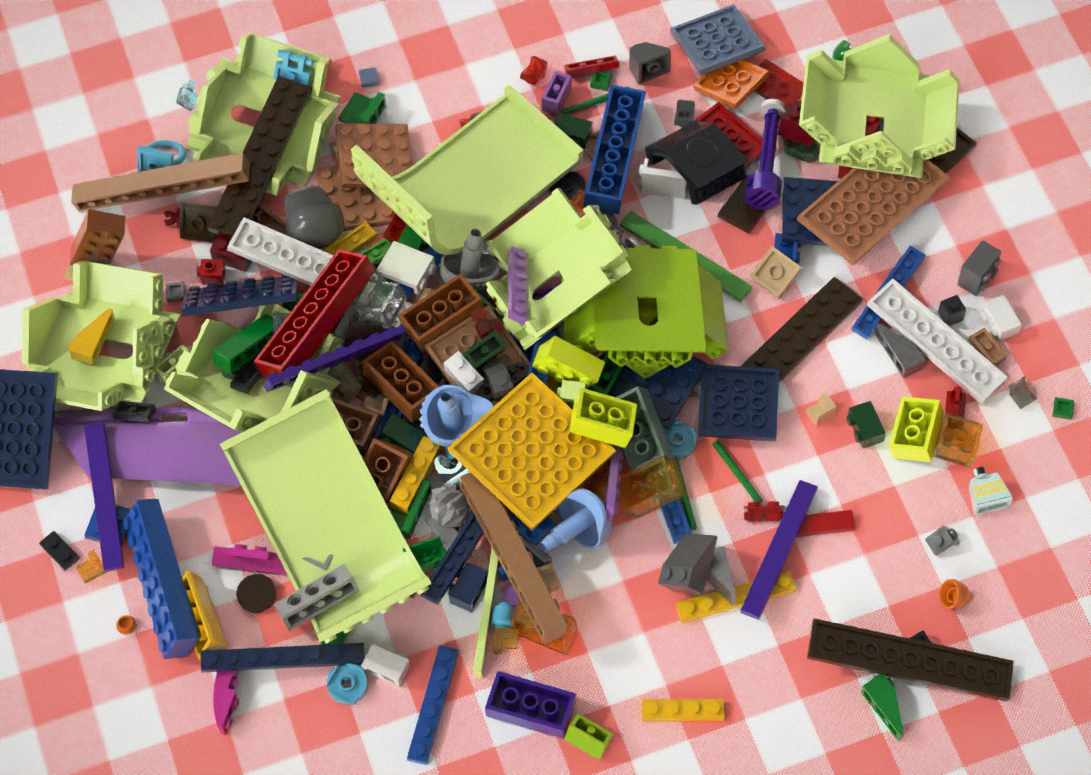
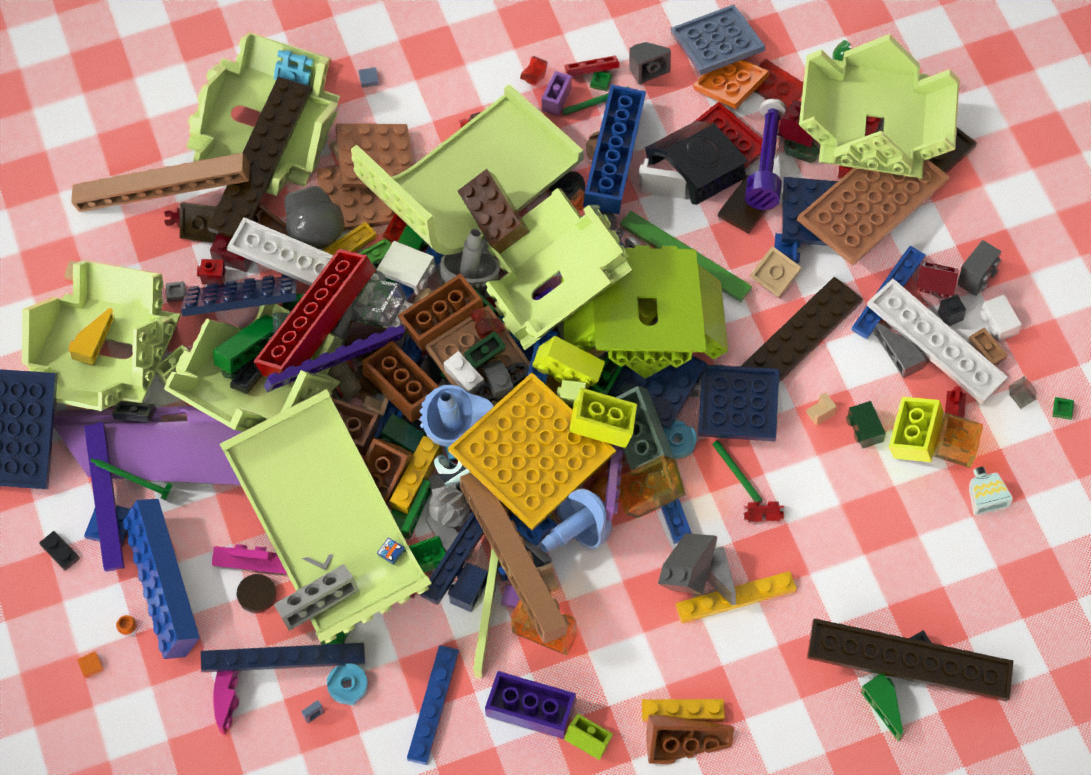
dark orange brick [70,209,126,265] -> none
clear yellow panel [76,549,106,584] -> none
medium azure tile [137,140,187,172] -> none
clear light blue plate [176,78,198,111] -> none
yellow slope [182,570,227,661] -> none
green bracket [338,92,387,124] -> none
white brick [361,644,410,688] -> none
medium azure head [490,602,517,634] -> none
clear yellow panel [493,628,519,655] -> none
medium lavender plate [508,247,529,325] -> none
dark green brick [554,112,593,149] -> none
green bar [671,458,697,531] -> none
dark grey bracket [674,99,695,128] -> none
dark purple tile [740,480,818,620] -> none
red tile [797,510,856,537] -> none
bracket [925,525,960,556] -> none
orange helmet [939,579,973,610] -> none
none -> orange tile [77,651,104,679]
none -> green piece [90,458,173,501]
none -> sand blue tile [301,700,324,724]
none -> tile [377,537,405,565]
none -> reddish brown brick [458,169,530,253]
none -> dark orange wedge [646,715,734,764]
none -> dark red brick [916,261,959,298]

